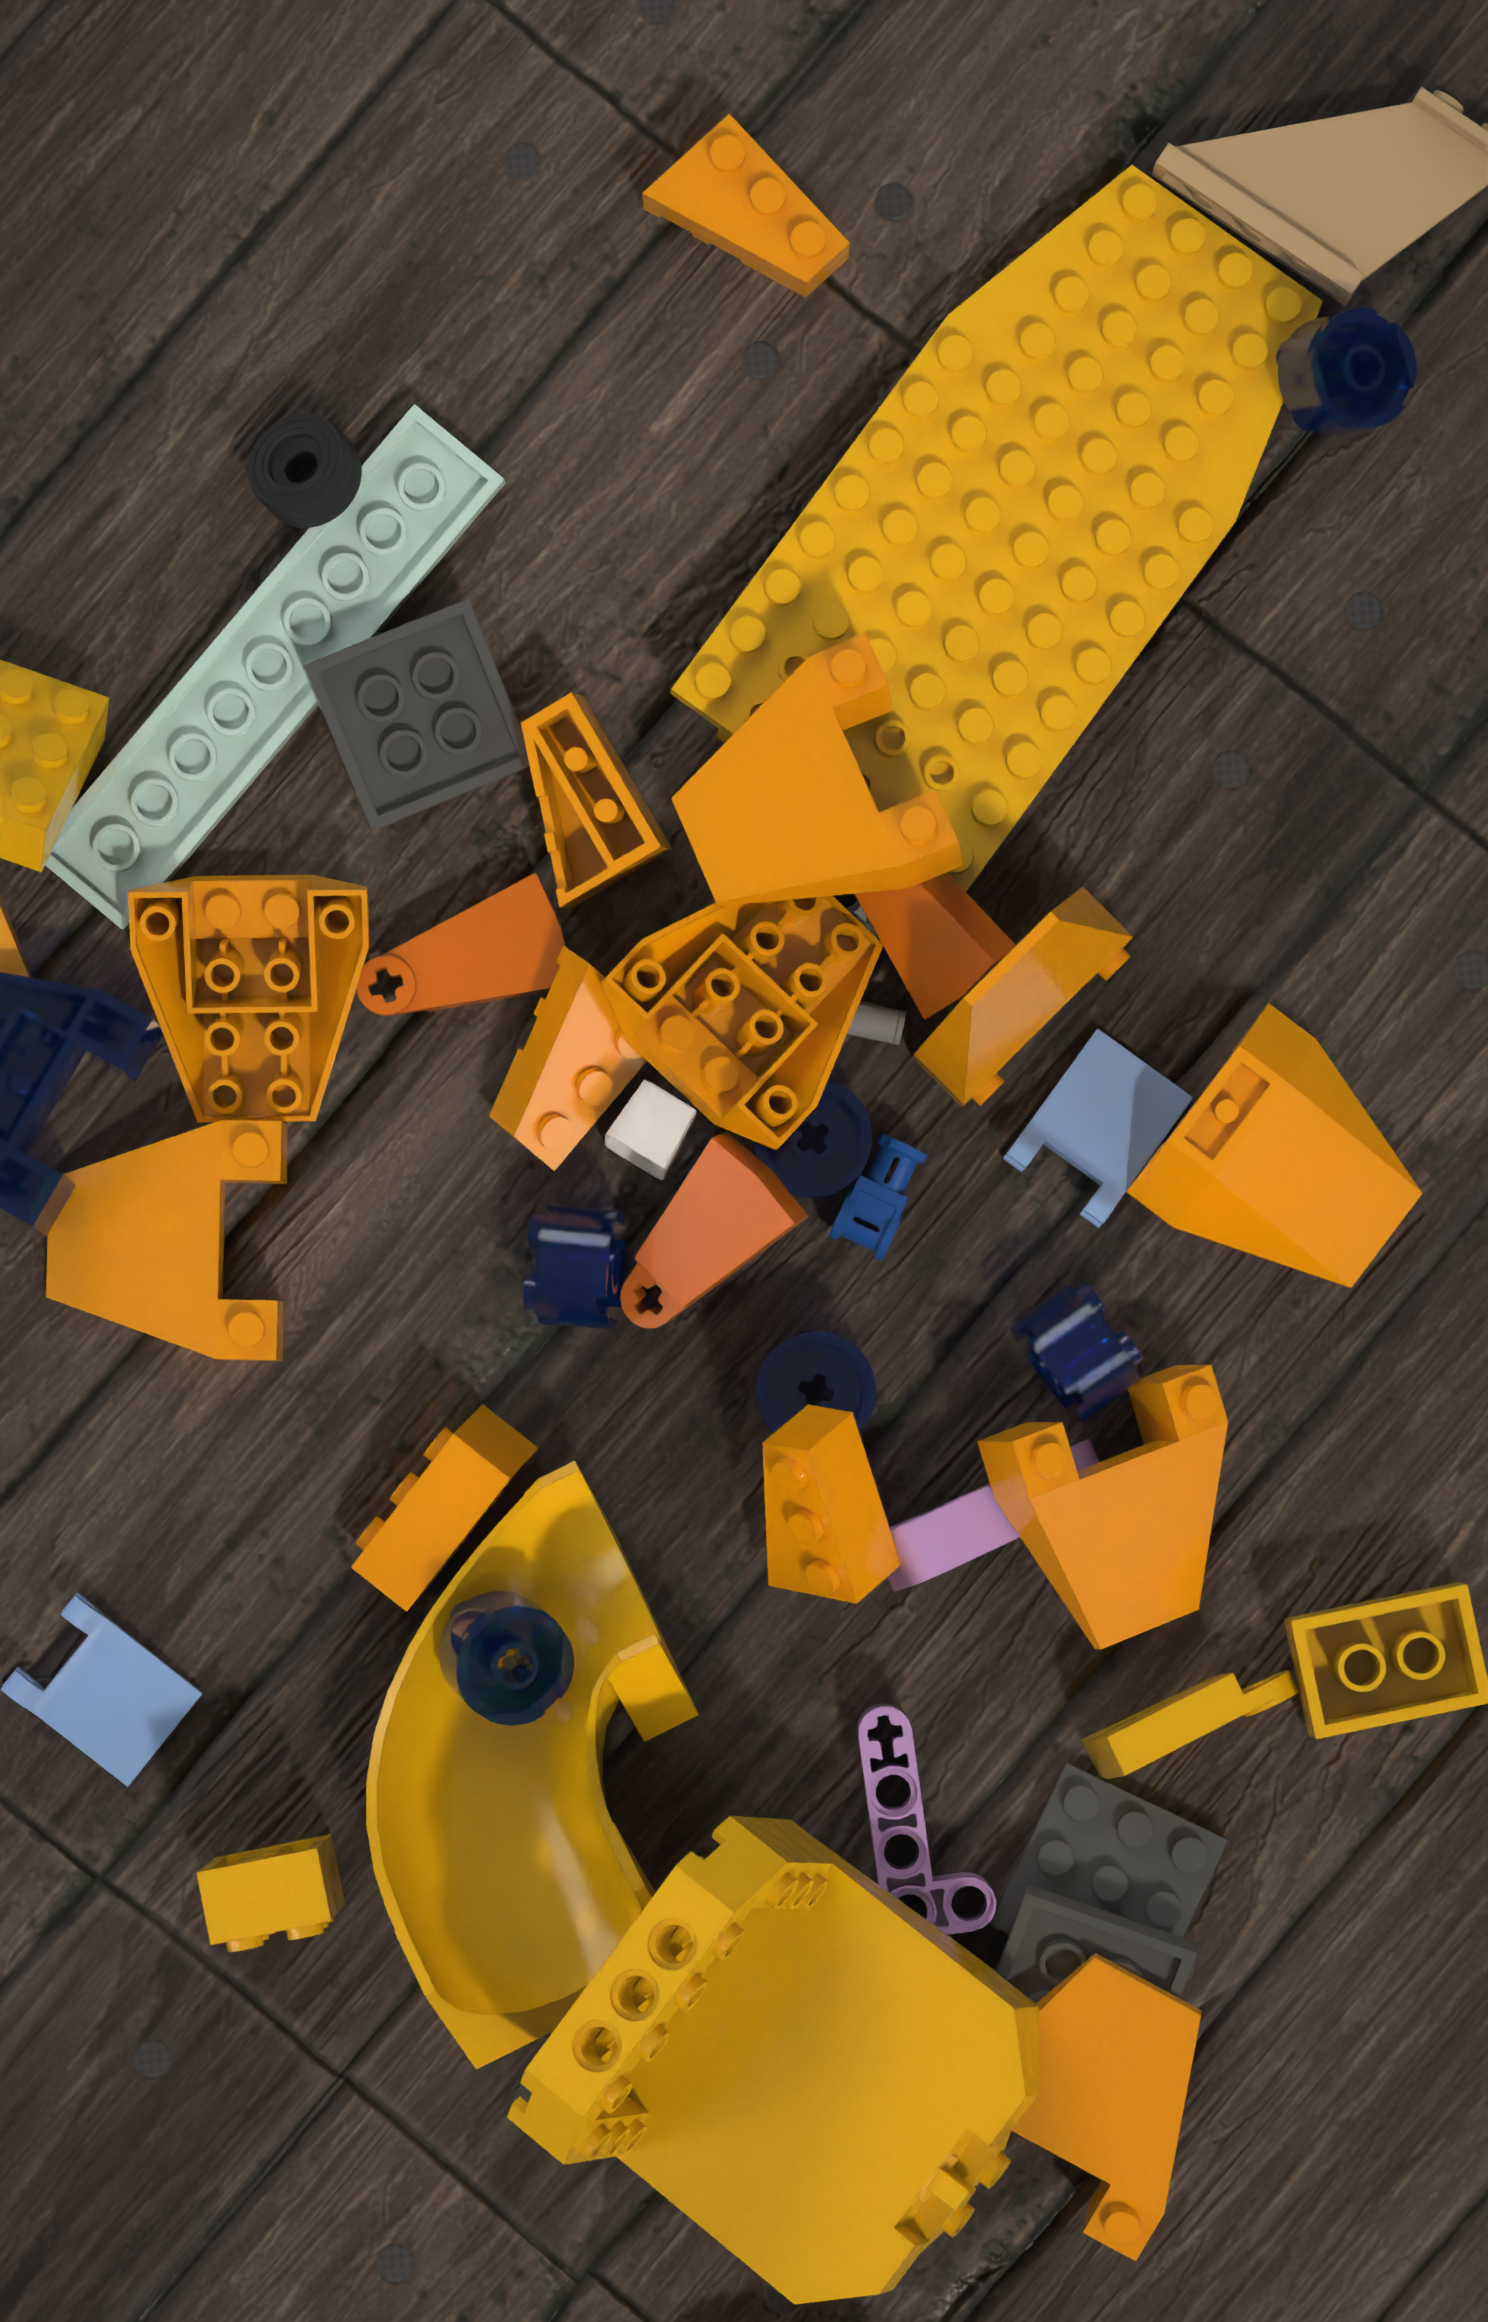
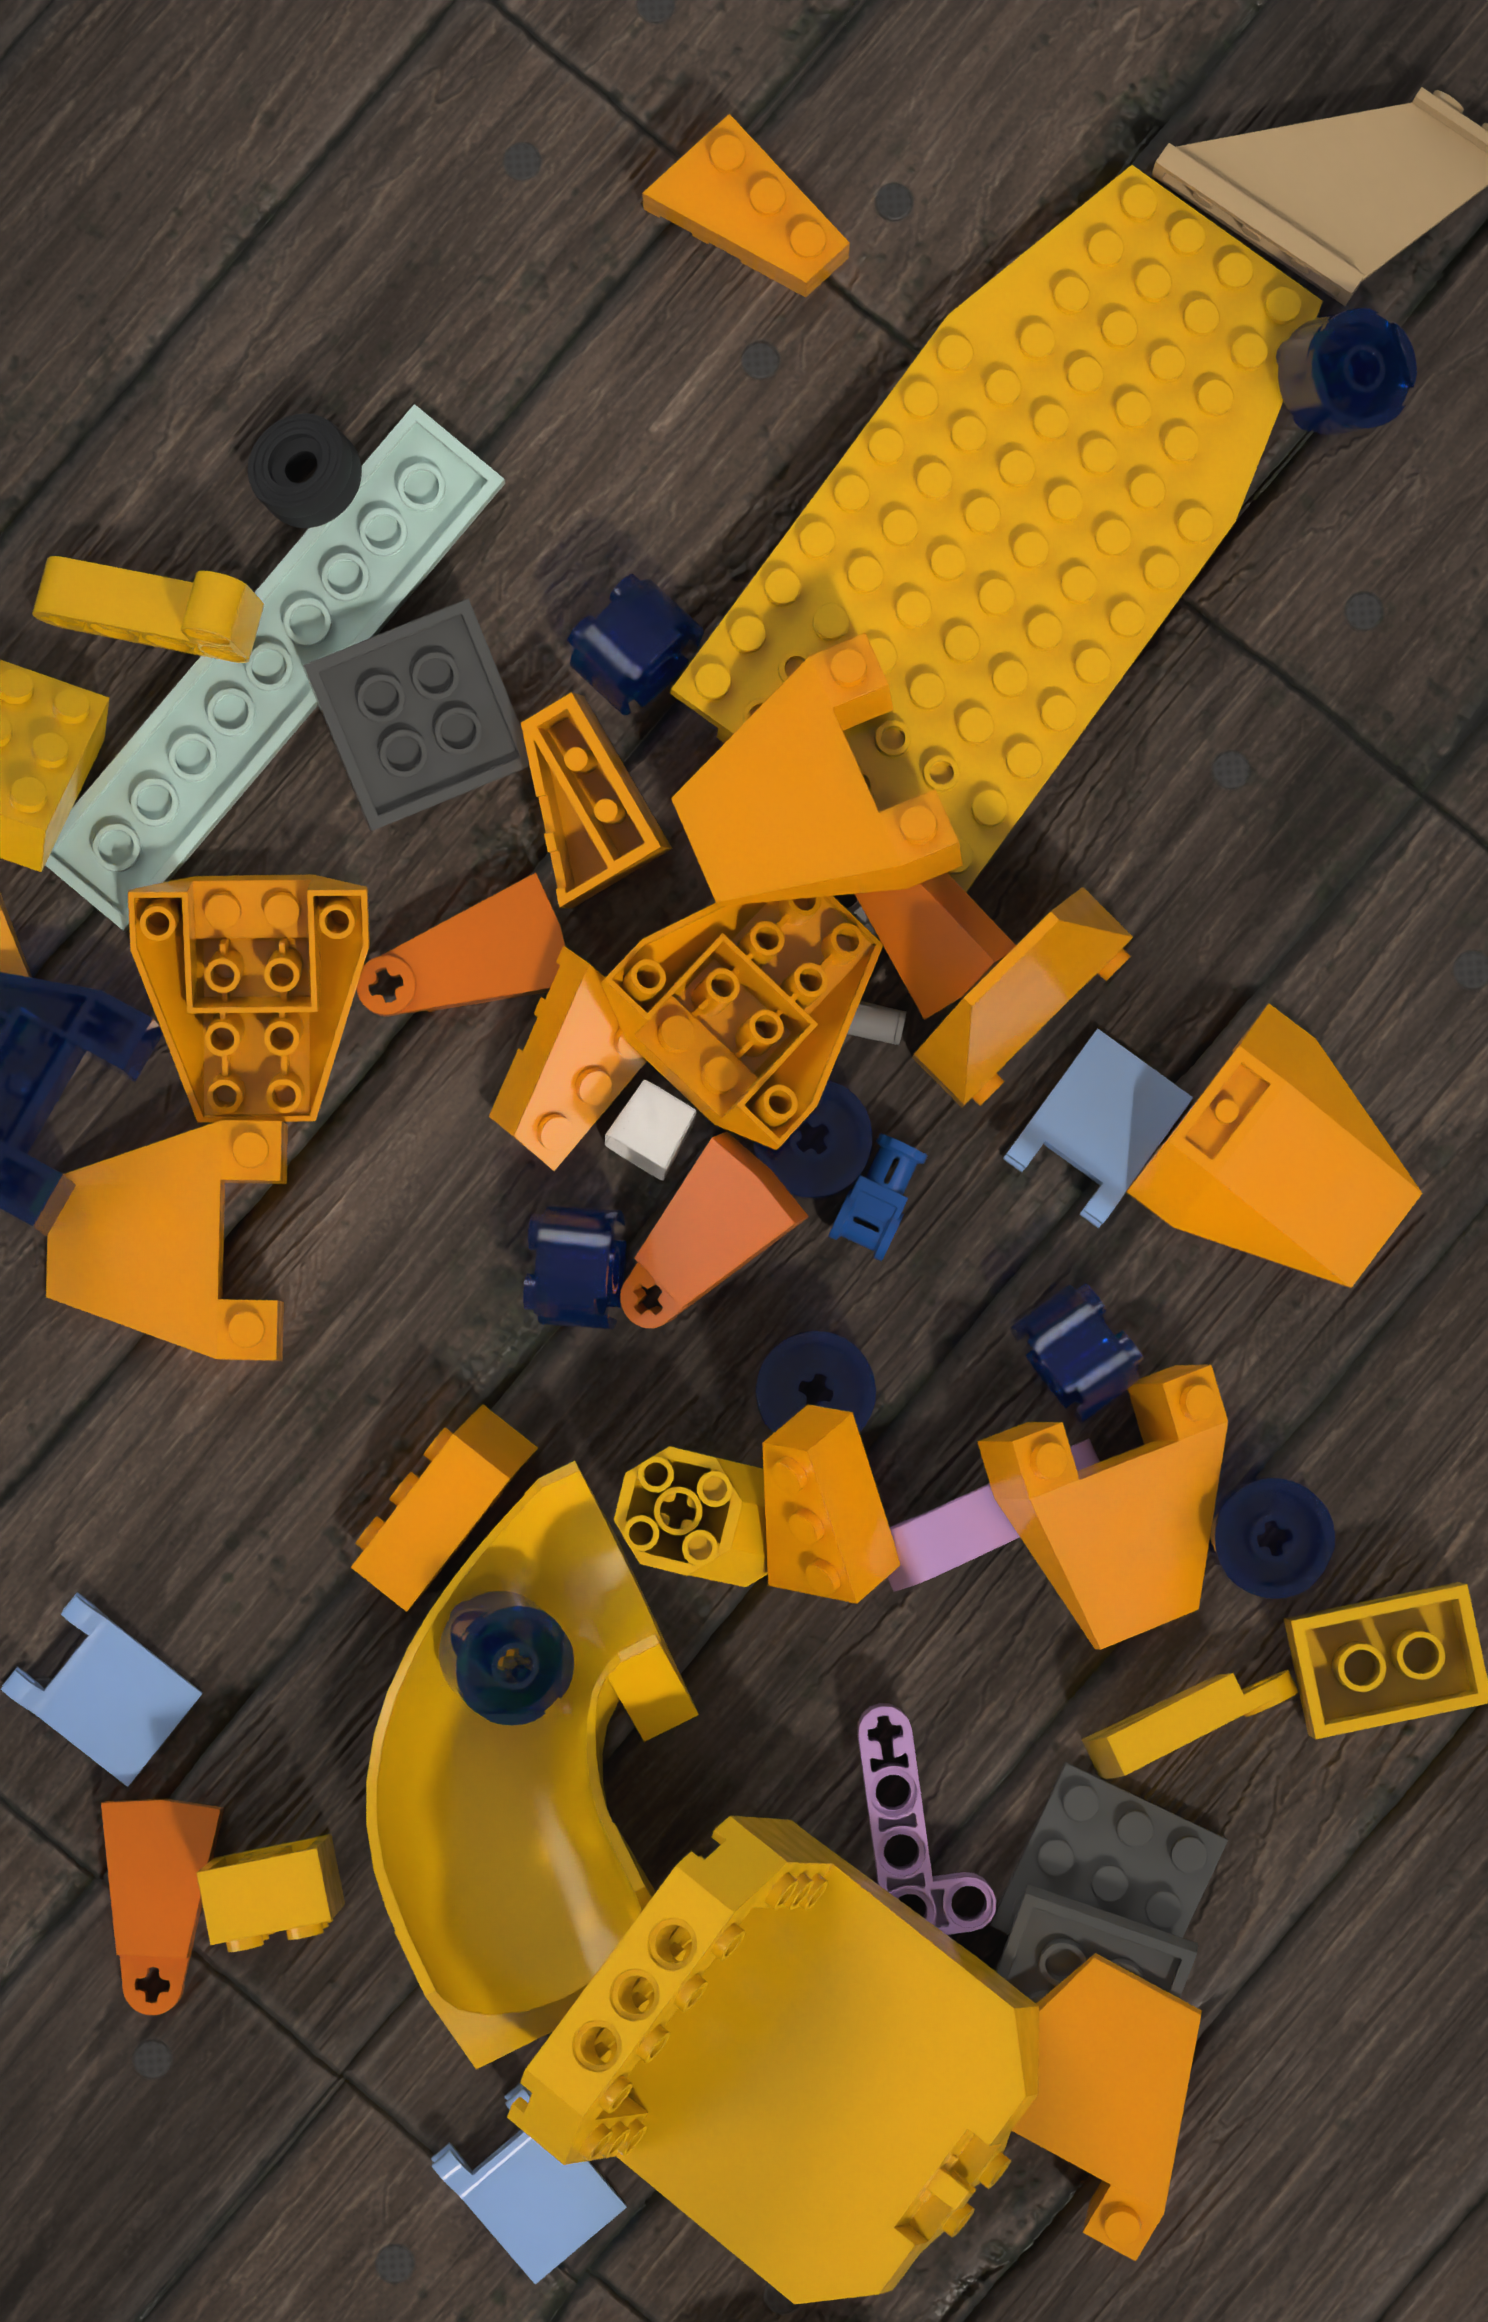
none -> yellow beam [32,556,264,663]
none -> orange piece [101,1798,224,2015]
none -> light blue flag [431,2083,627,2284]
none -> clear blue brick [567,573,704,716]
none -> yellow brick [614,1446,768,1587]
none -> clear blue brick [1209,1477,1335,1599]

